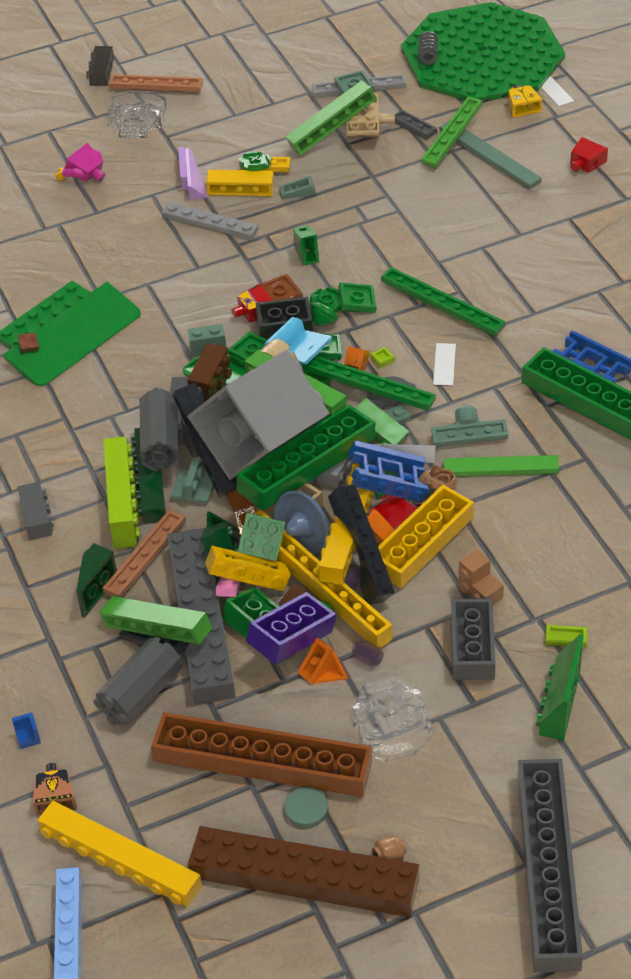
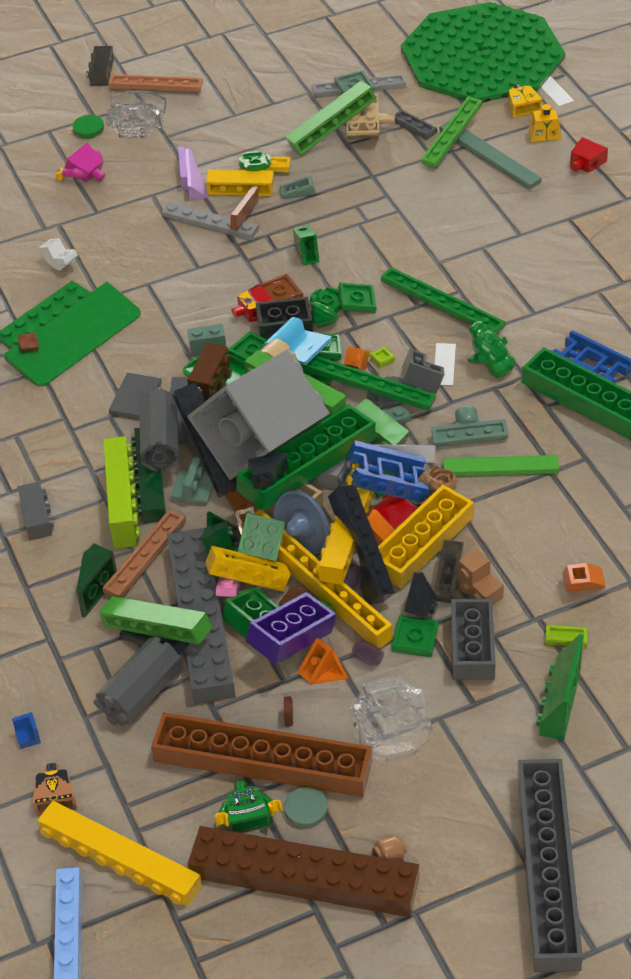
dark grey piece [419,31,438,65] -> none
none -> white brick [39,238,78,270]
none -> green tile [72,115,104,139]
none -> dark grey tile [109,373,162,420]
none -> green torso [215,781,284,833]
none -> dark orange tile [230,186,258,231]
none -> black slope [248,452,287,489]
none -> copper tile [284,696,293,726]
none -> green tile [392,615,439,657]
none -> dark grey brick [402,348,445,394]
none -> black slope [404,571,438,618]
none -> clear smoke brick [435,540,464,603]
none -> green piece [468,321,516,378]
none -> yellow torso [528,104,561,142]
none -> orange slope [562,563,606,592]

